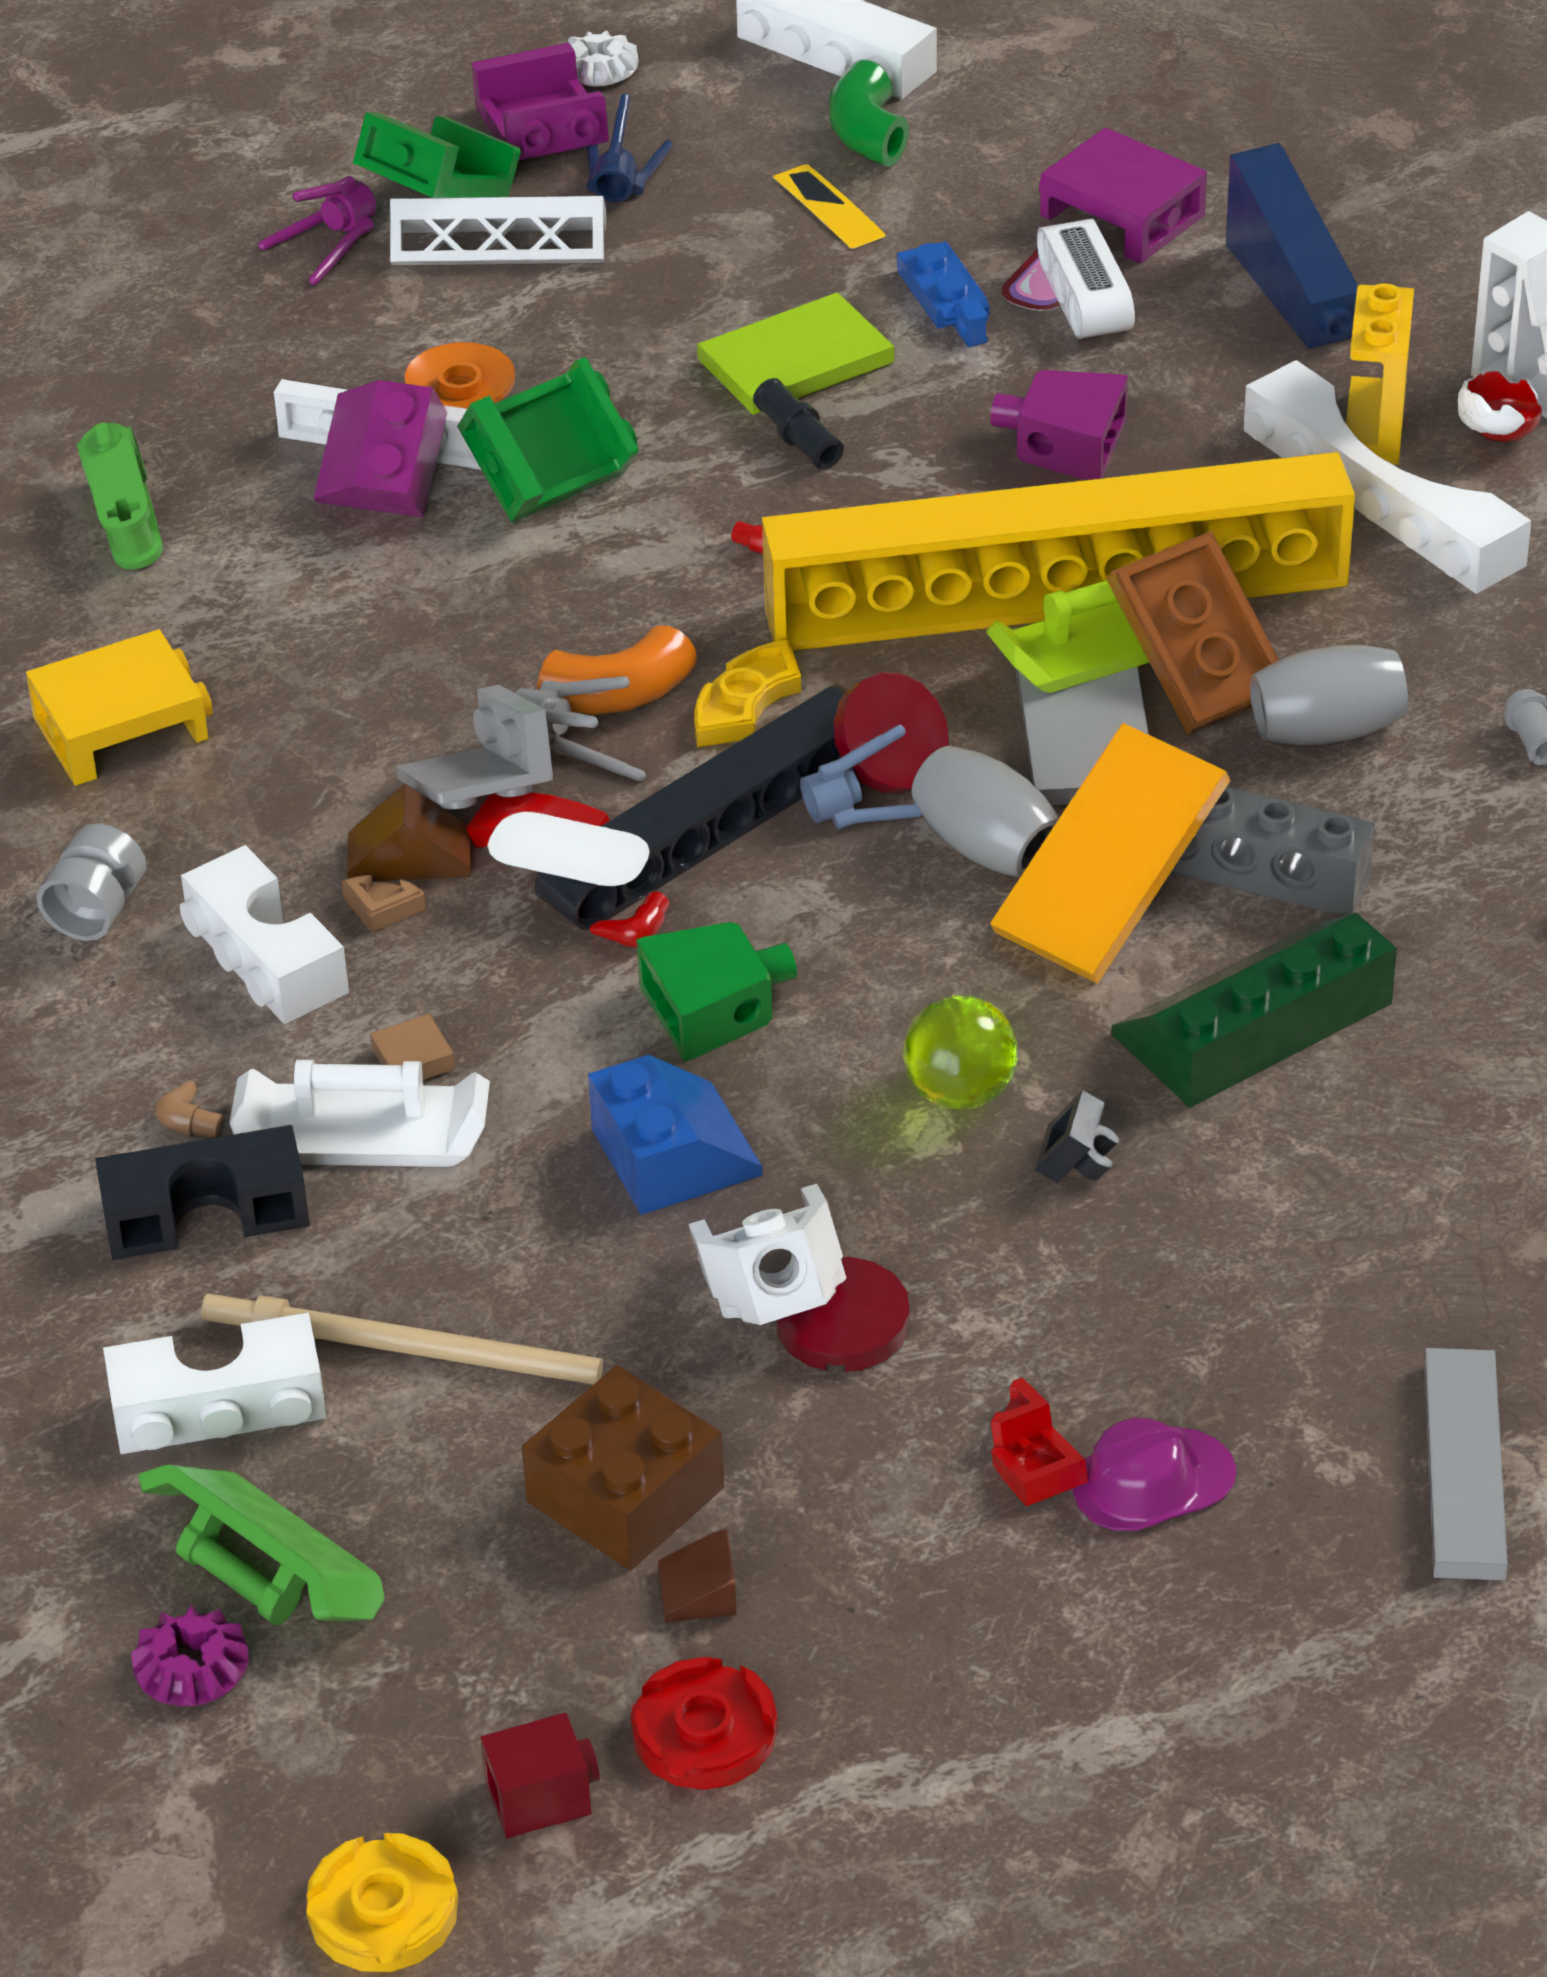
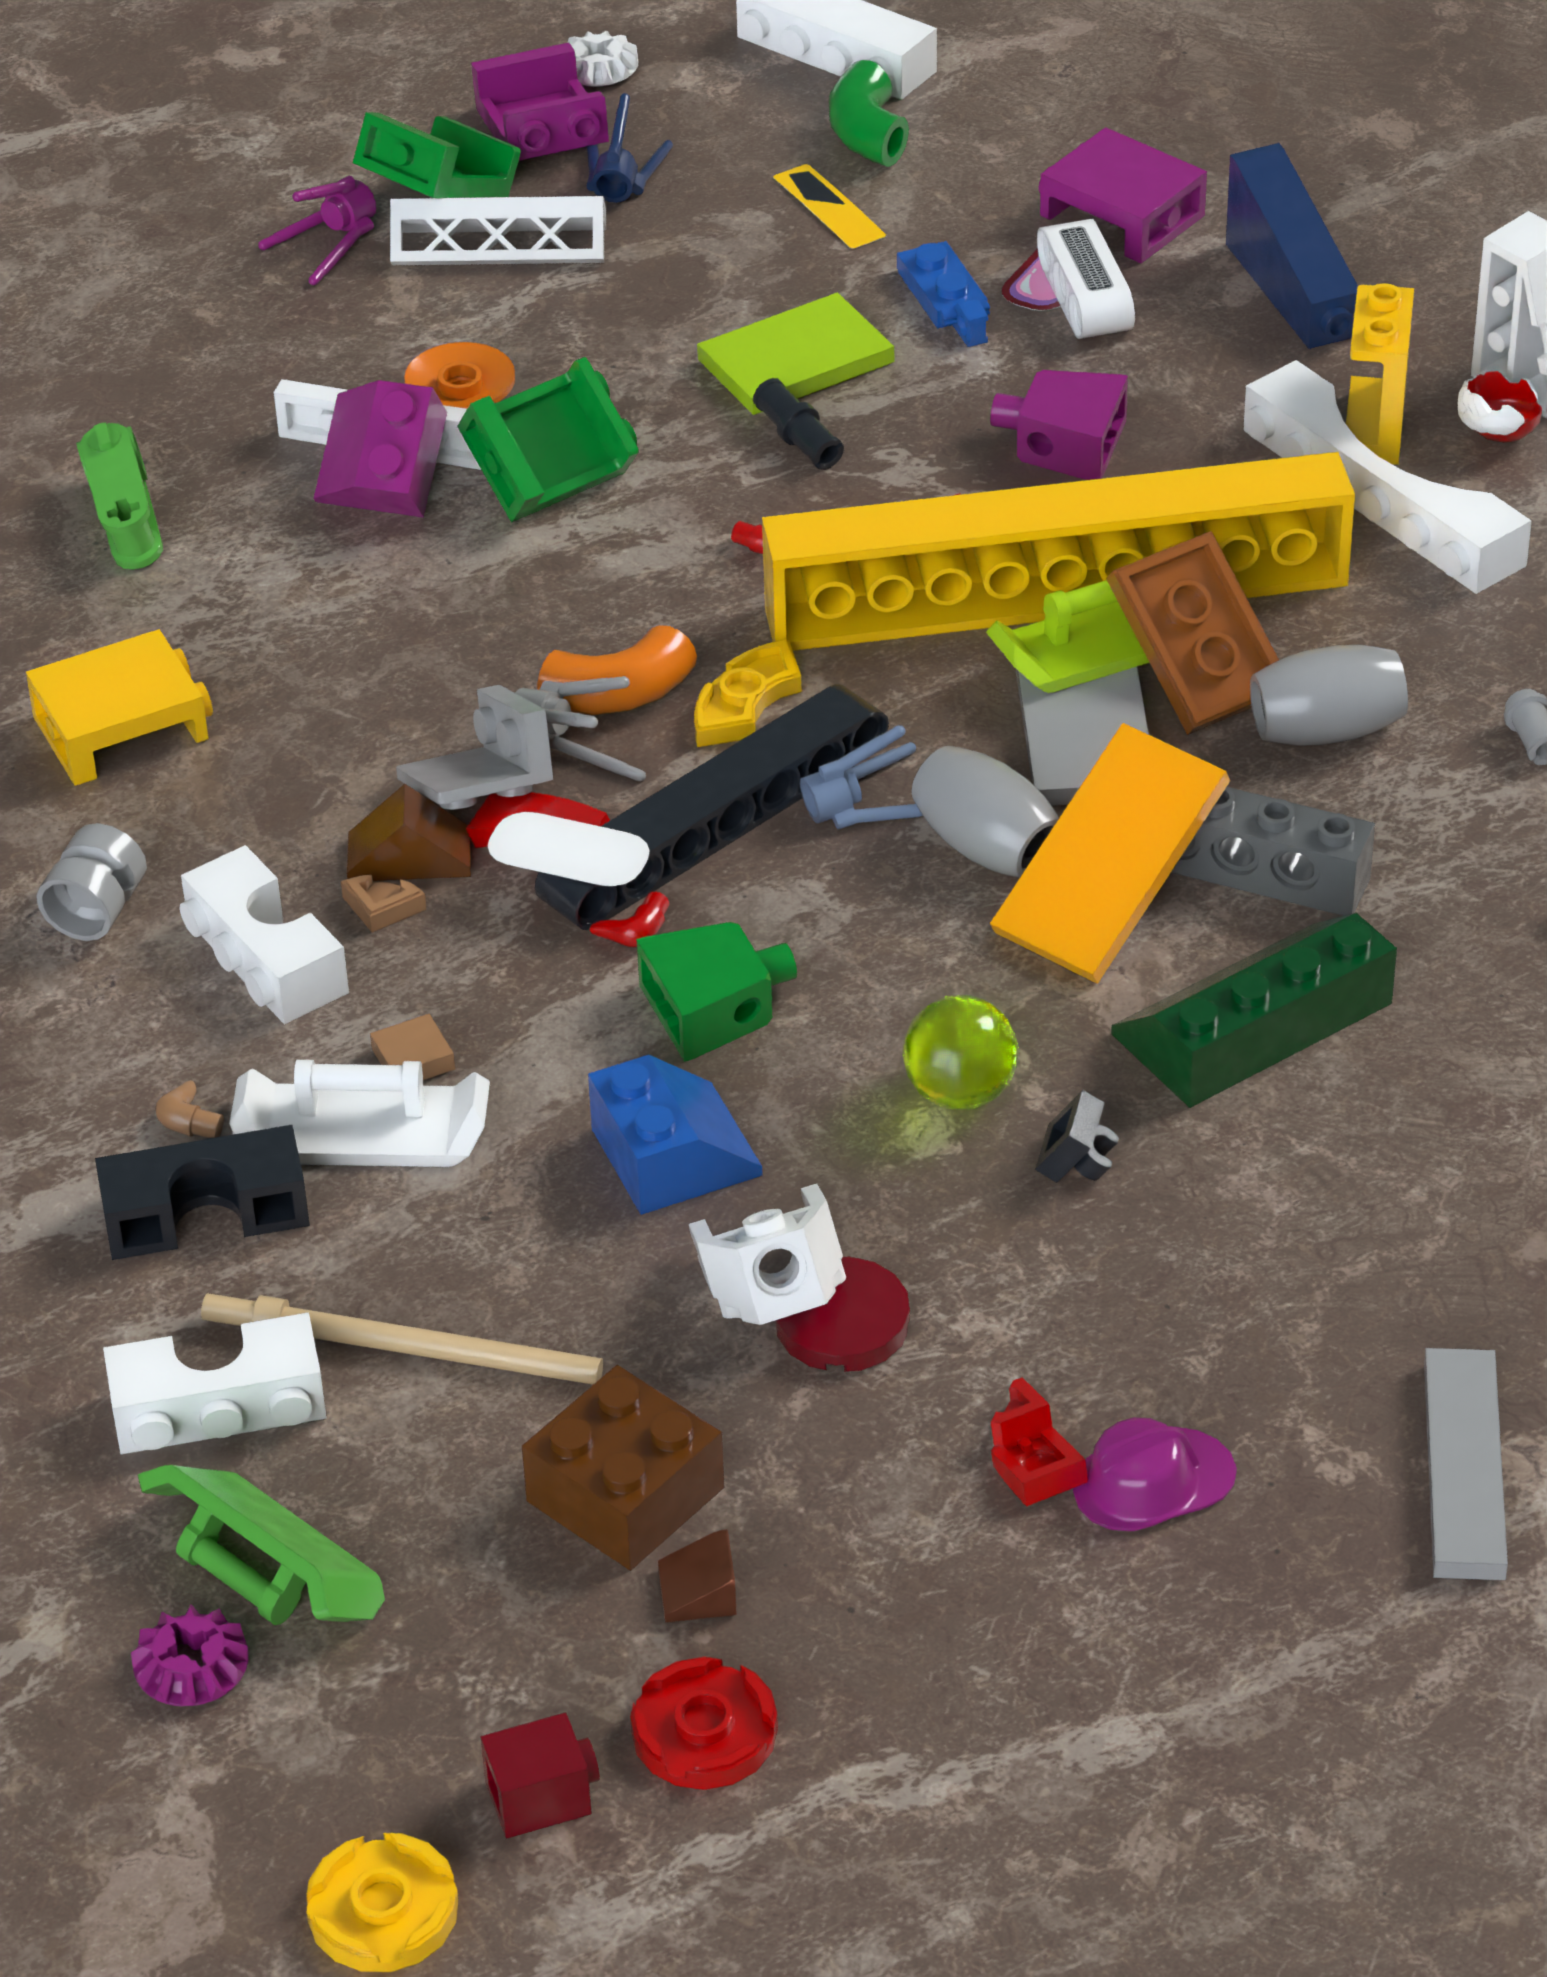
dark red tile [833,672,949,793] -> none

